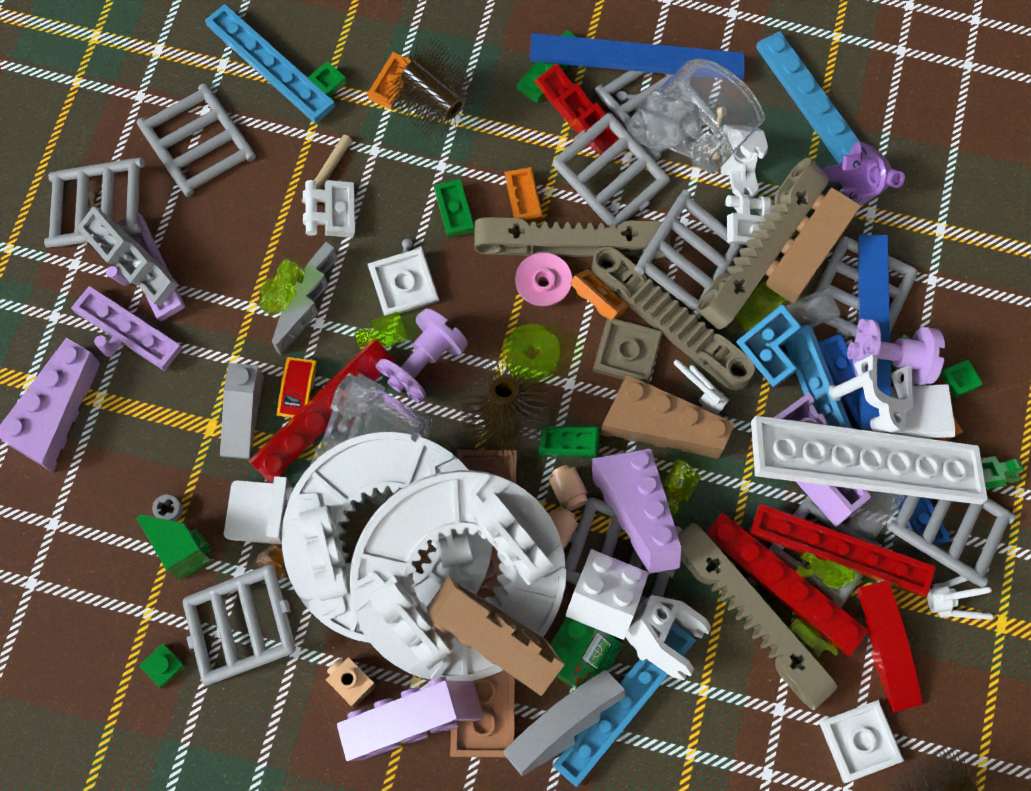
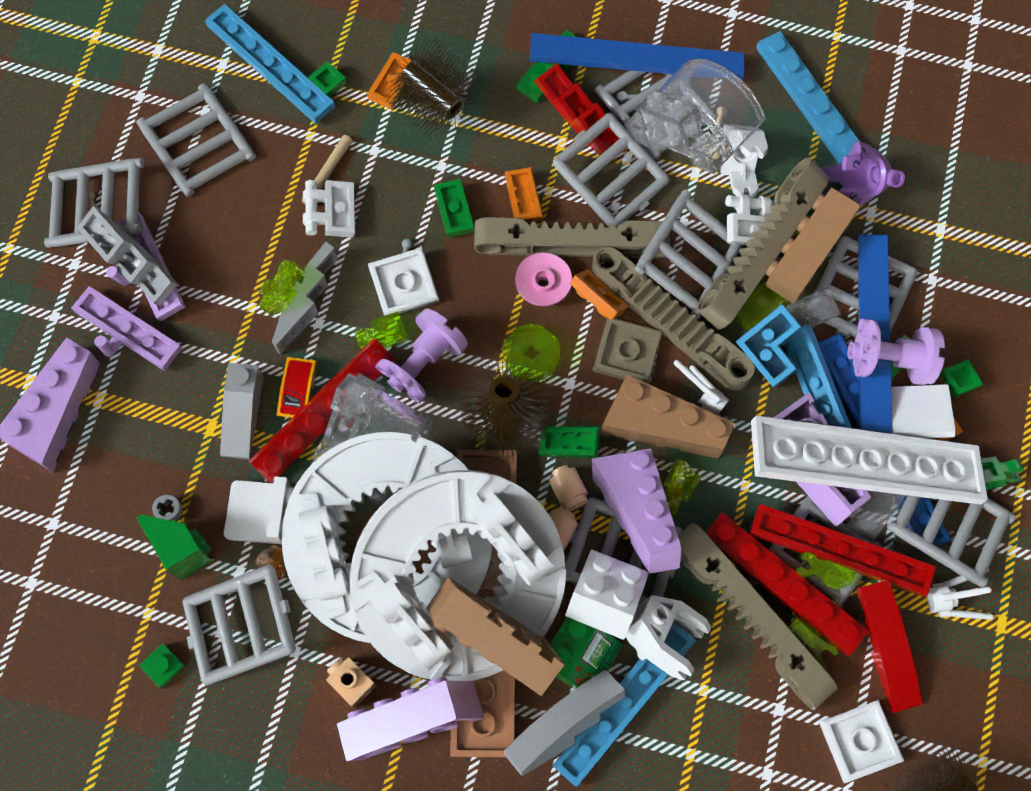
white piece [829,355,914,433] -> none

